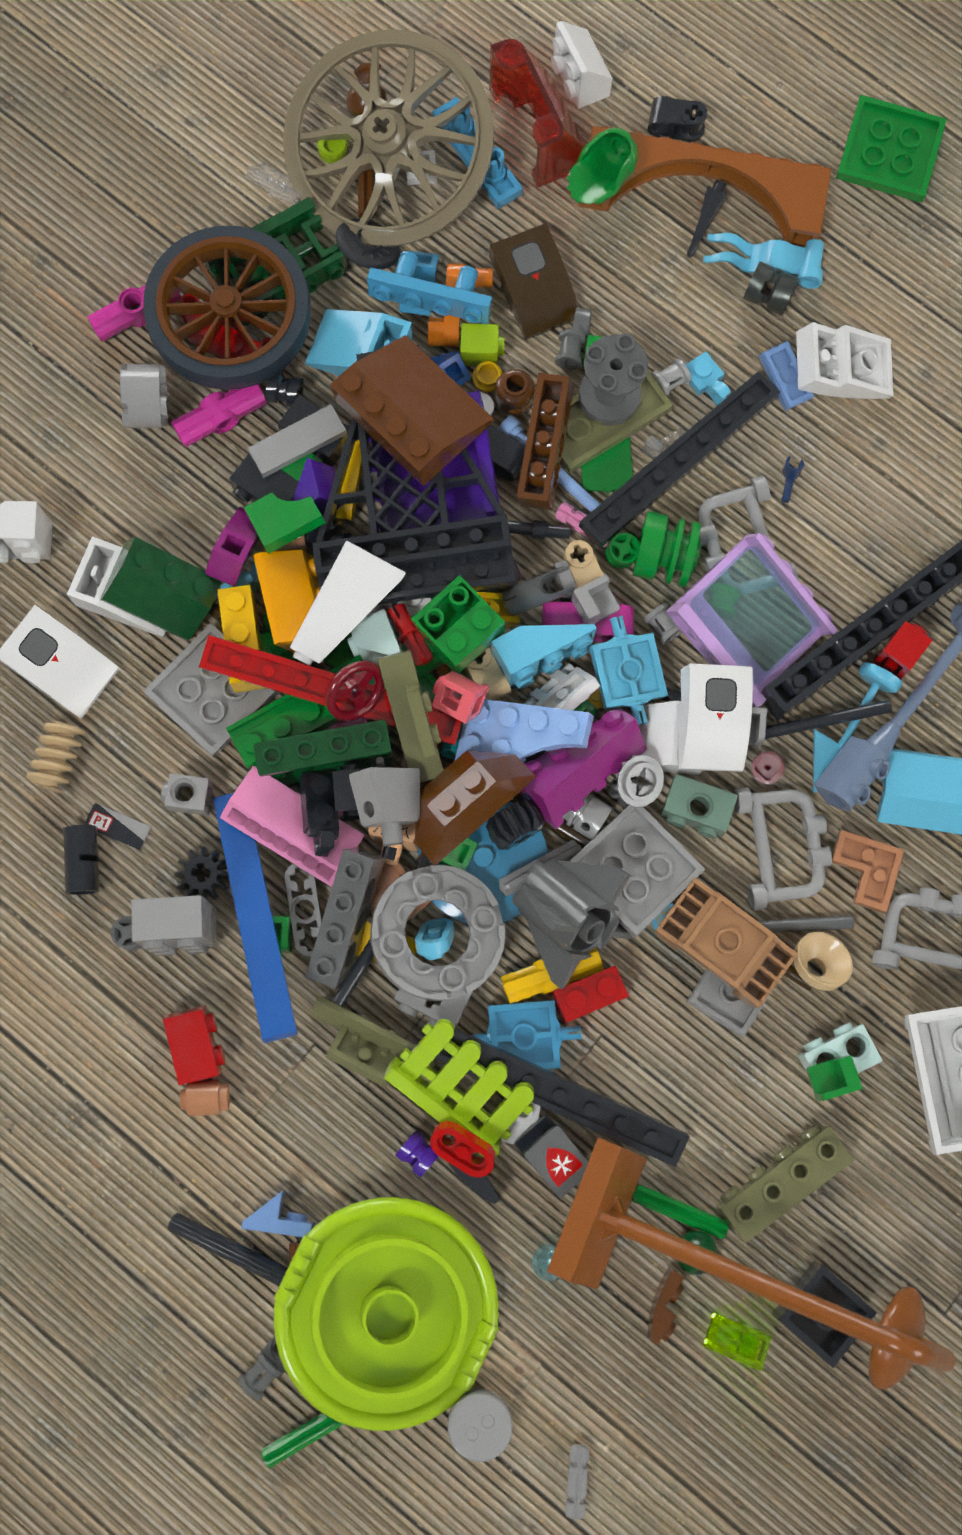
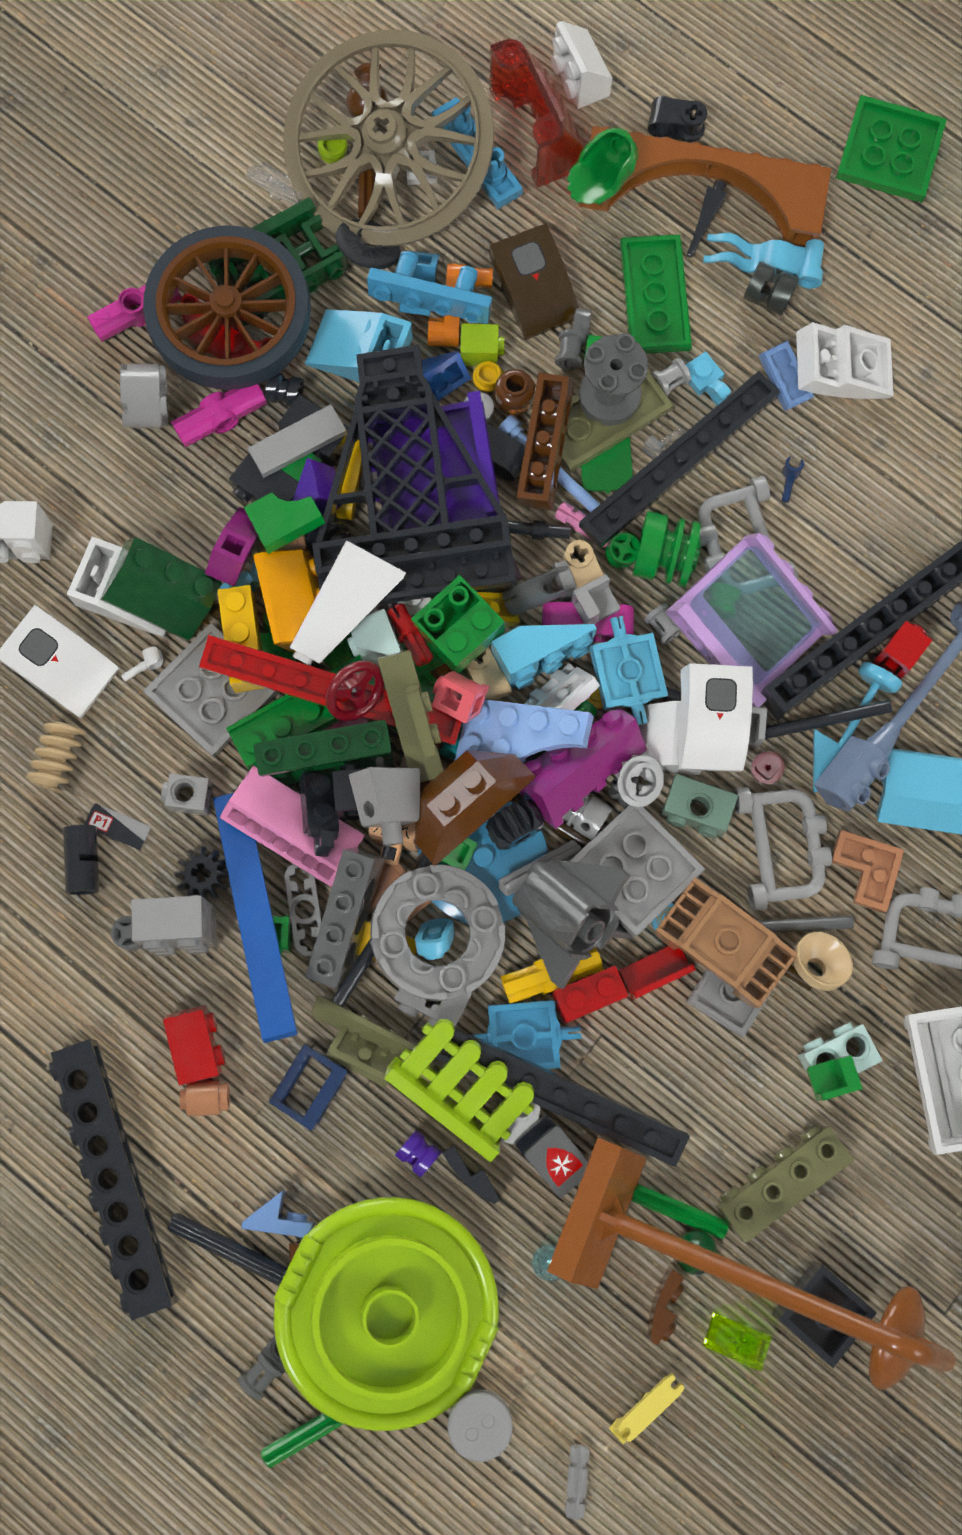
reddish brown slope [330,335,494,487] -> none
red plate [430,1121,496,1177] -> none
none -> black brick [49,1039,178,1320]
none -> white hand [121,647,163,682]
none -> dark blue tile [268,1044,350,1131]
none -> light yellow piece [608,1373,684,1444]
none -> red panel [618,946,696,1001]
none -> green tile [619,234,692,354]

